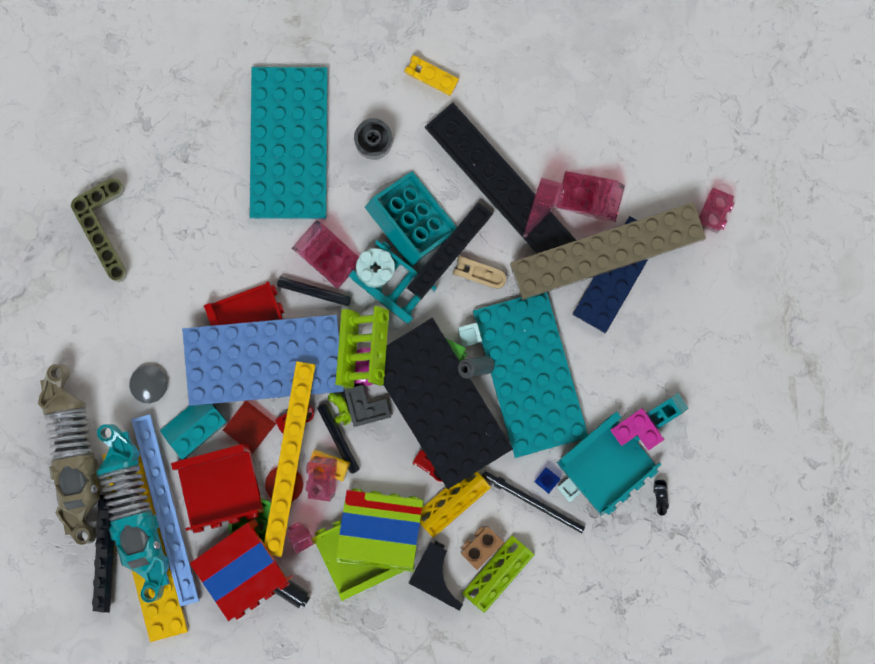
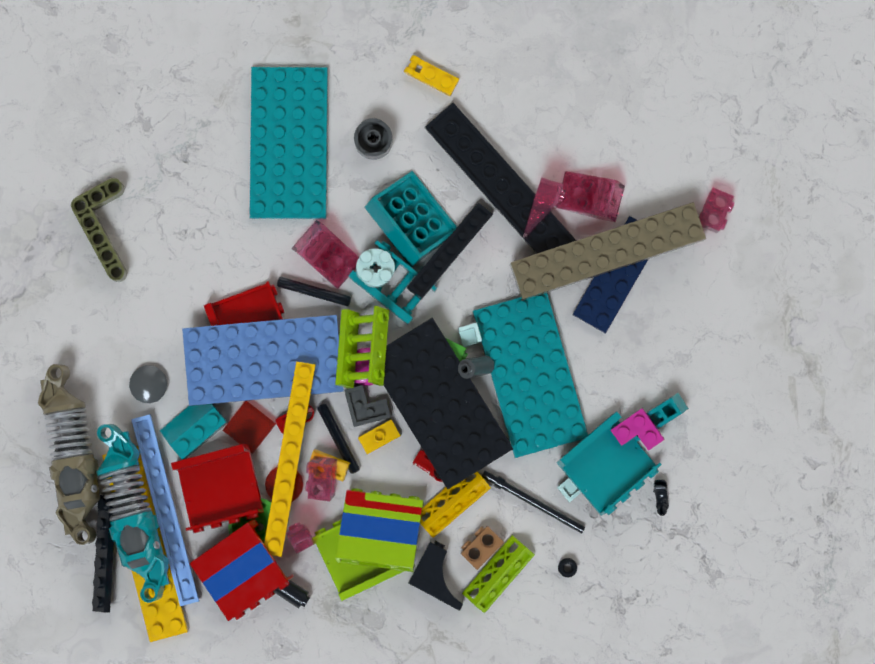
lime piece [328,393,351,426] -> none
tan plate [452,256,506,289] -> none
clear blue plate [534,467,561,494] -> none
none -> yellow plate [358,419,400,454]
none -> black plate [558,558,577,577]

